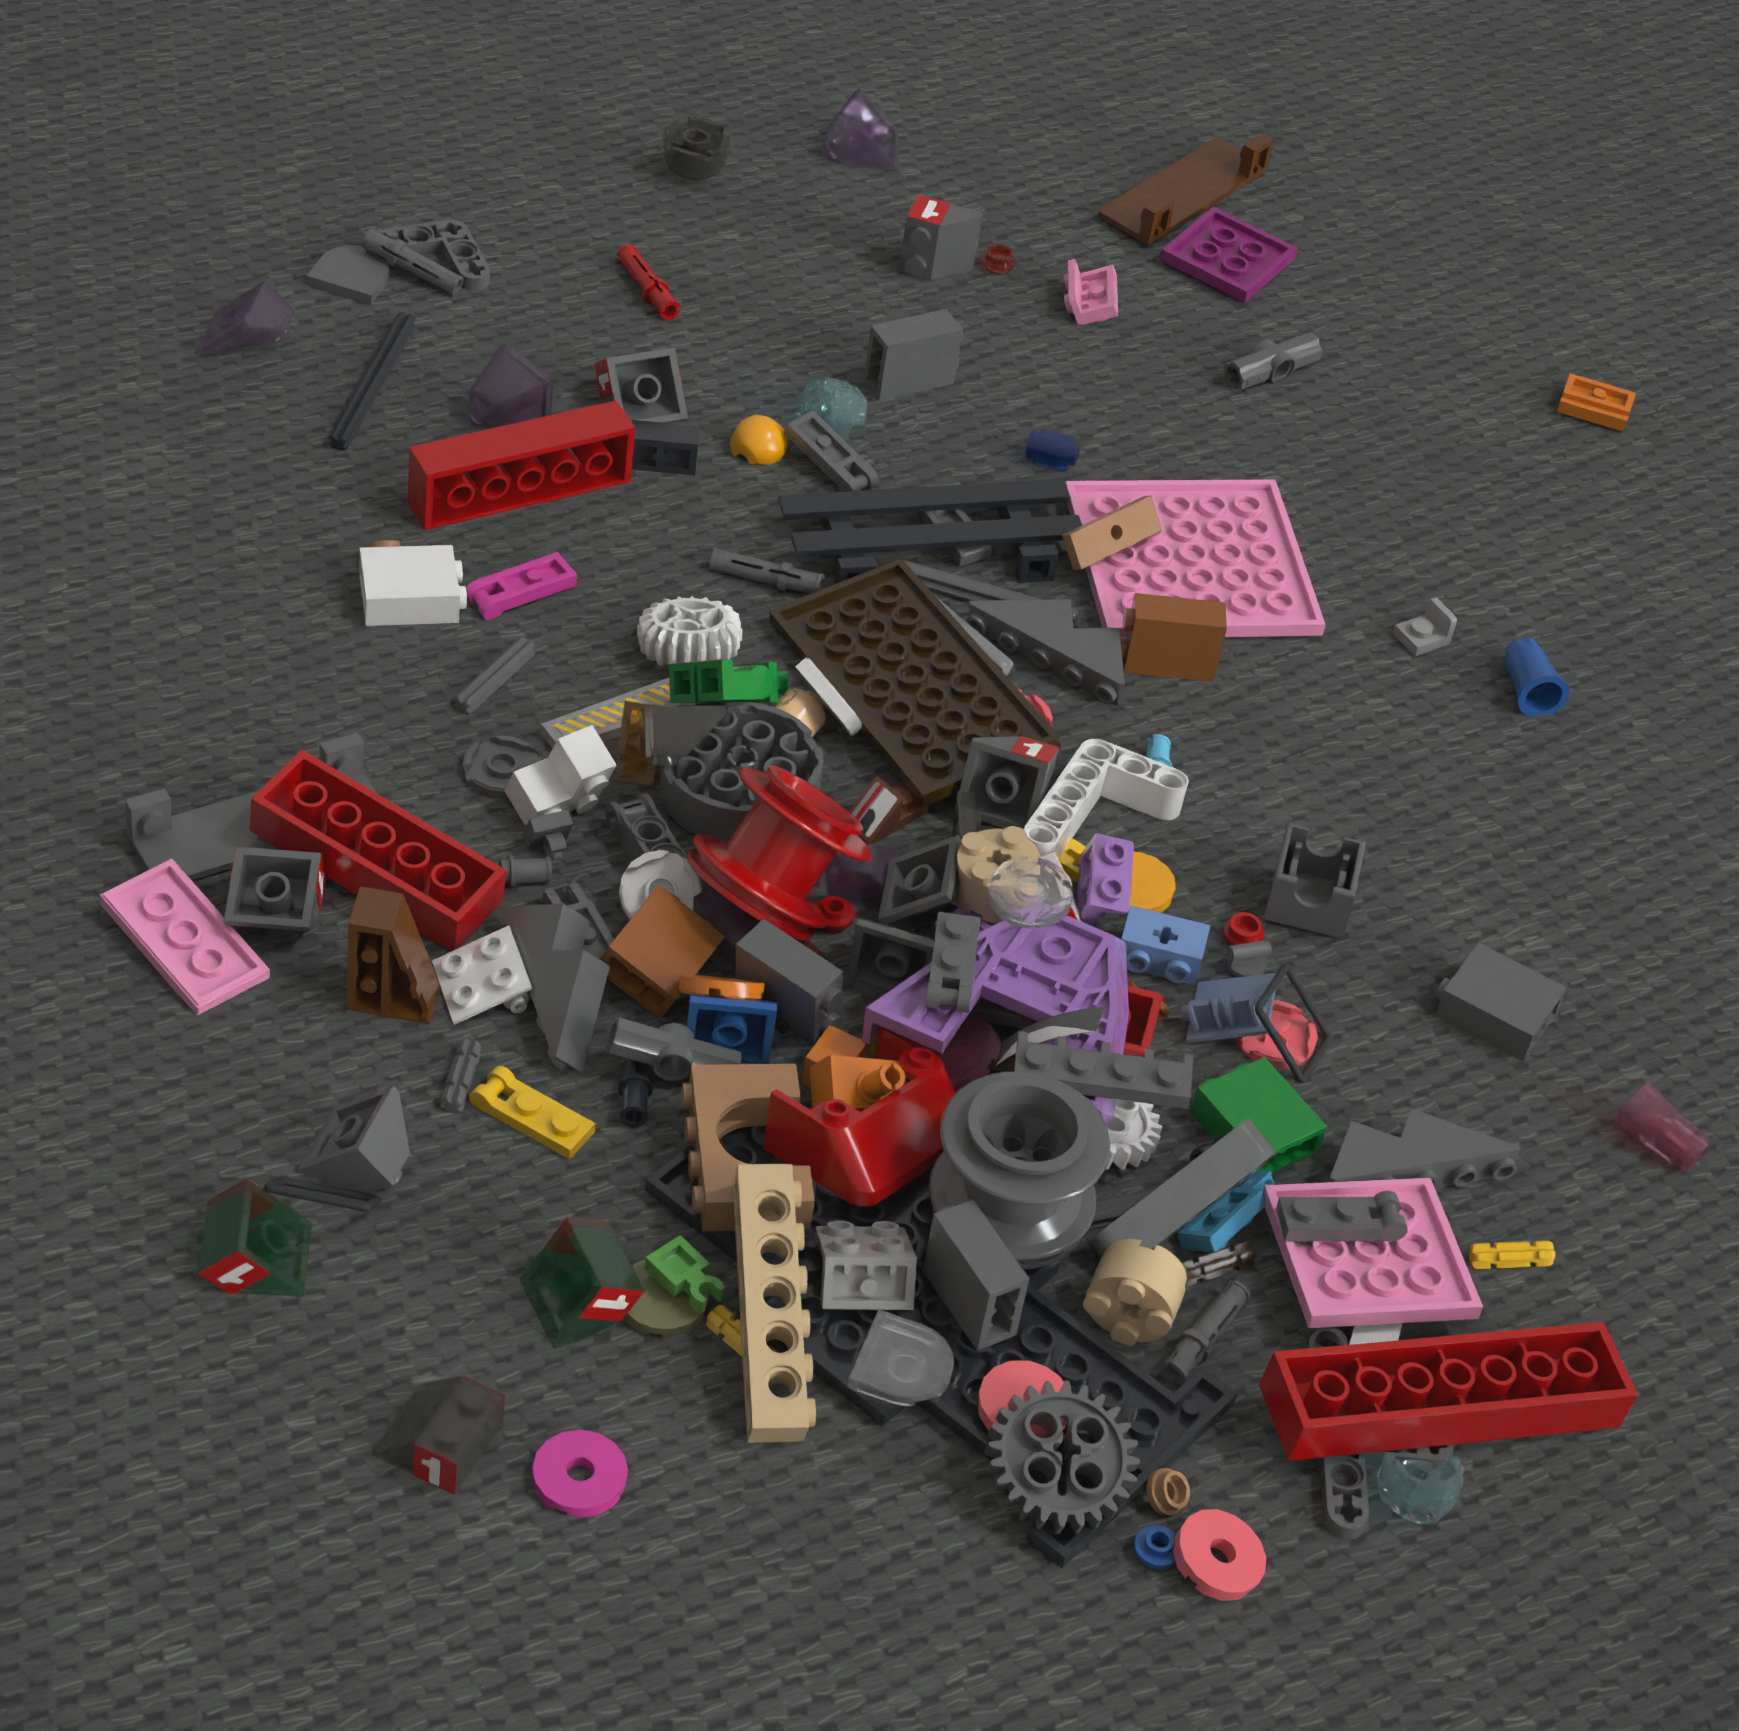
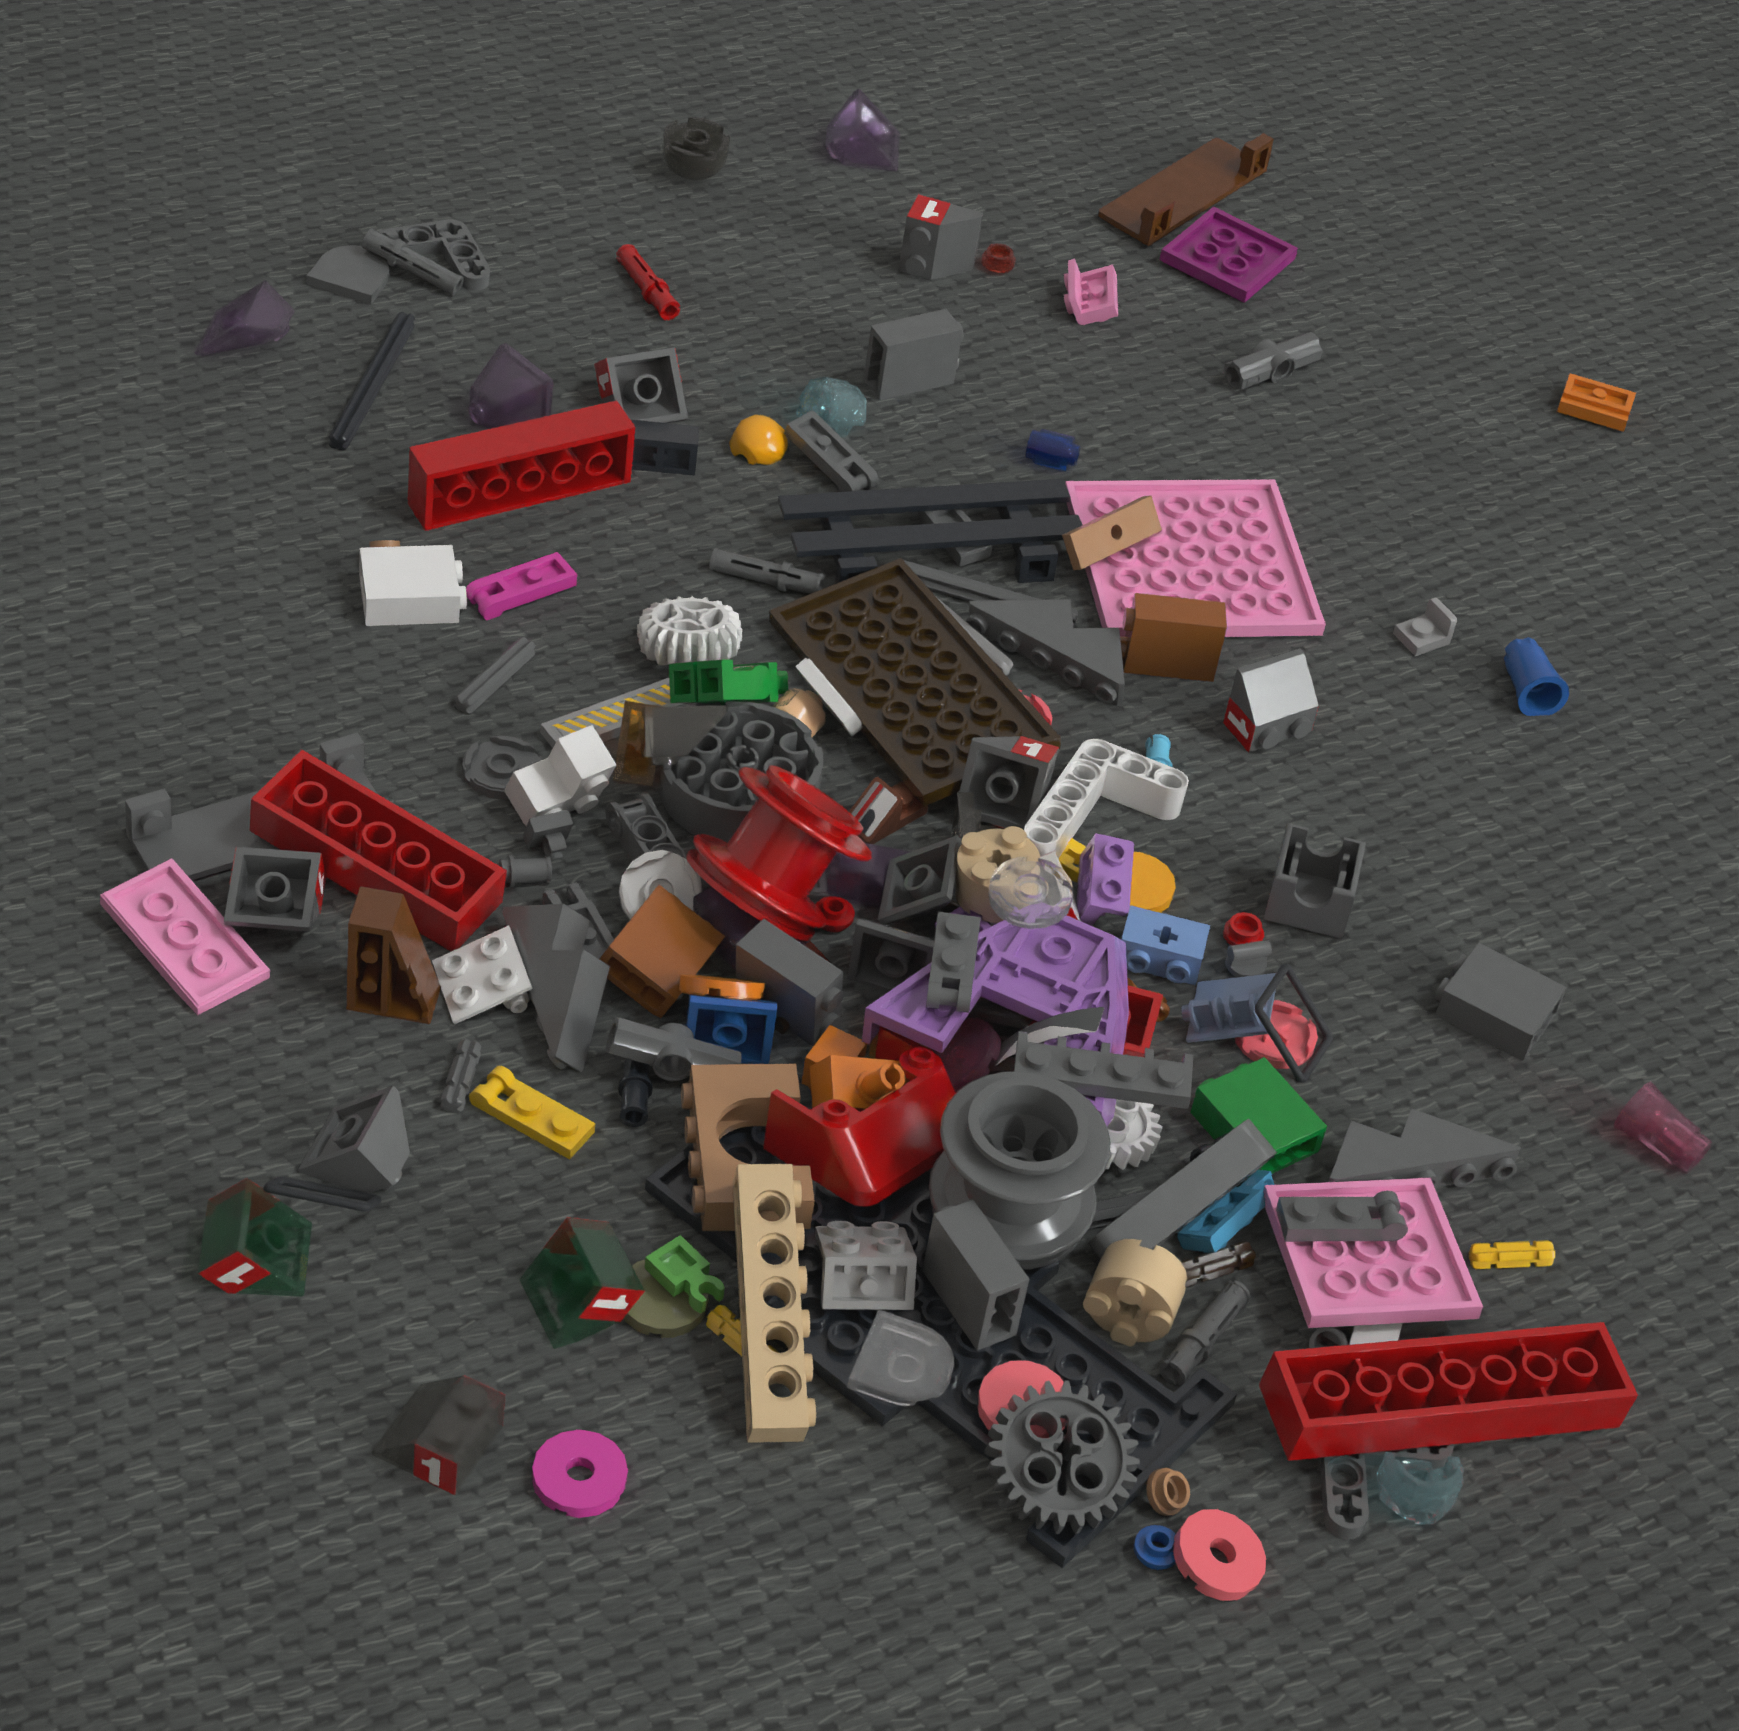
none -> slope [1223,648,1319,752]

